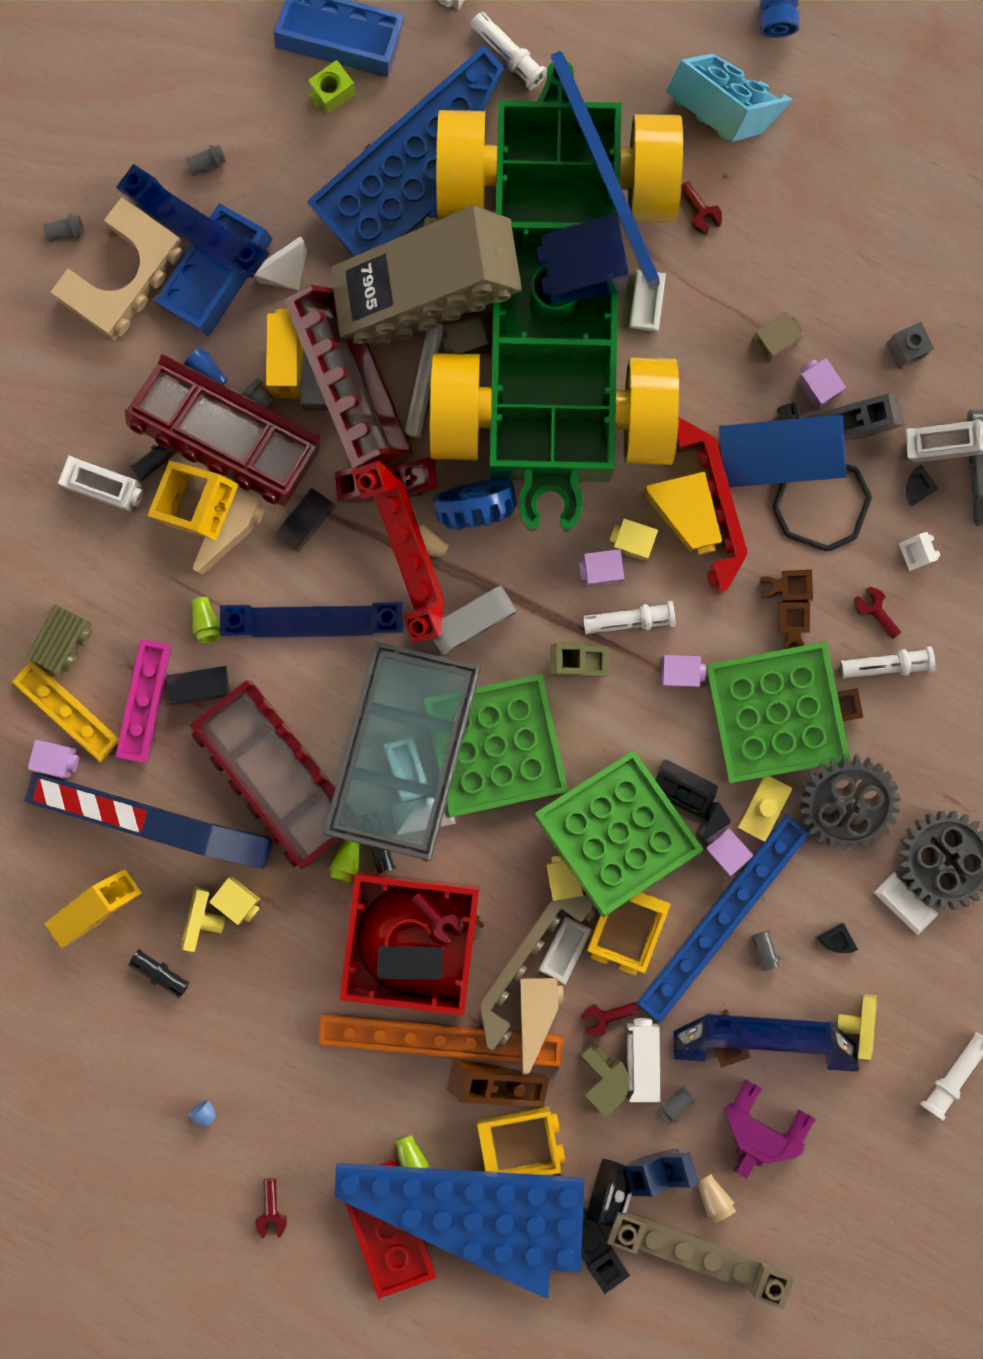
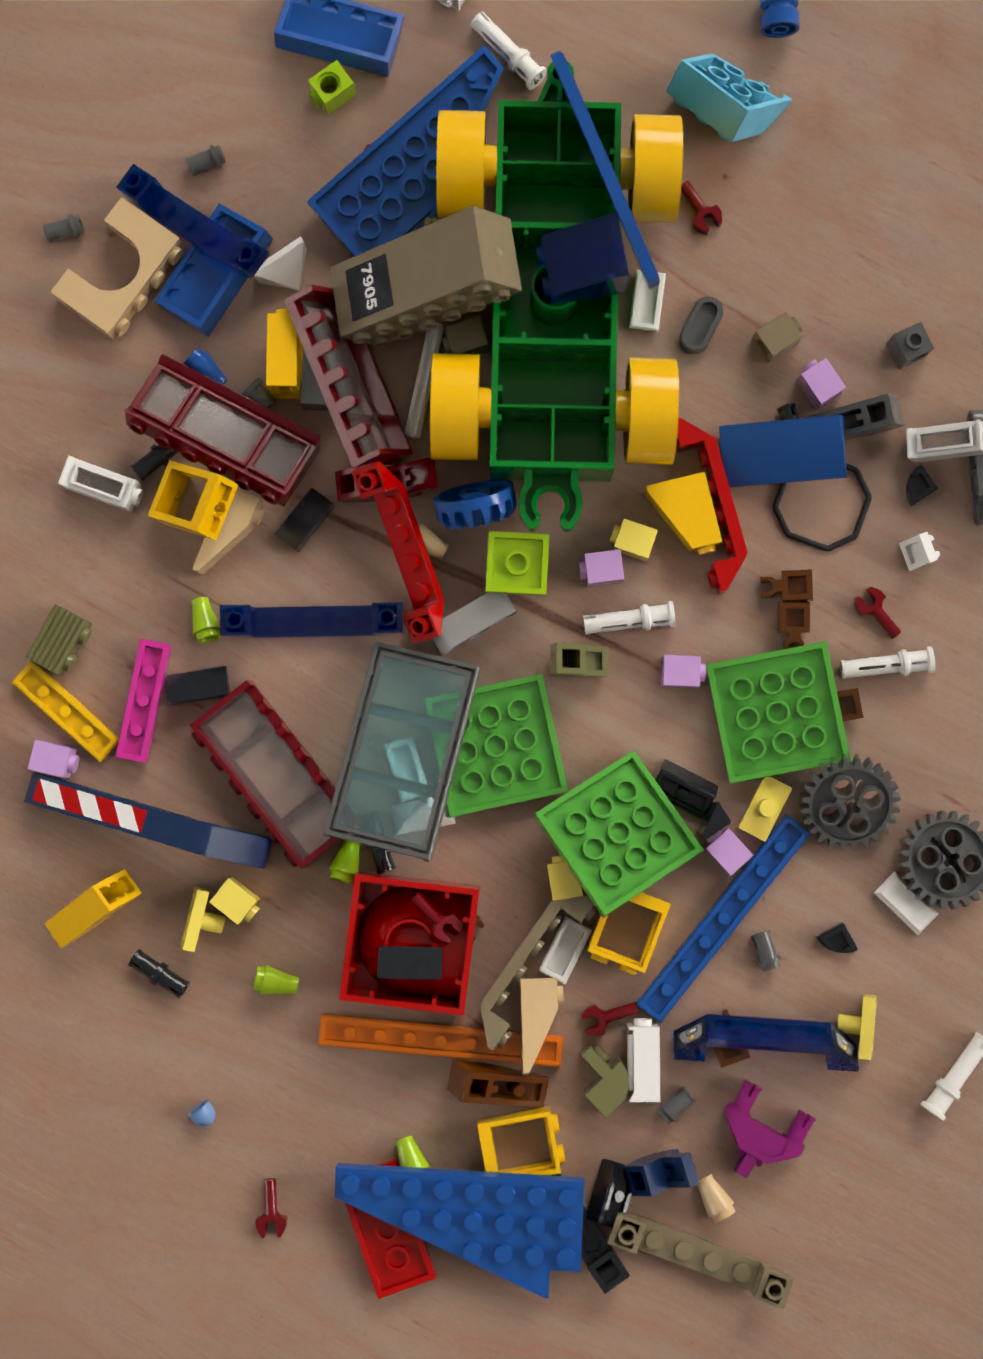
none -> lime cone [252,964,299,995]
none -> lime tile [485,531,550,596]
none -> dark grey tile [679,296,723,354]

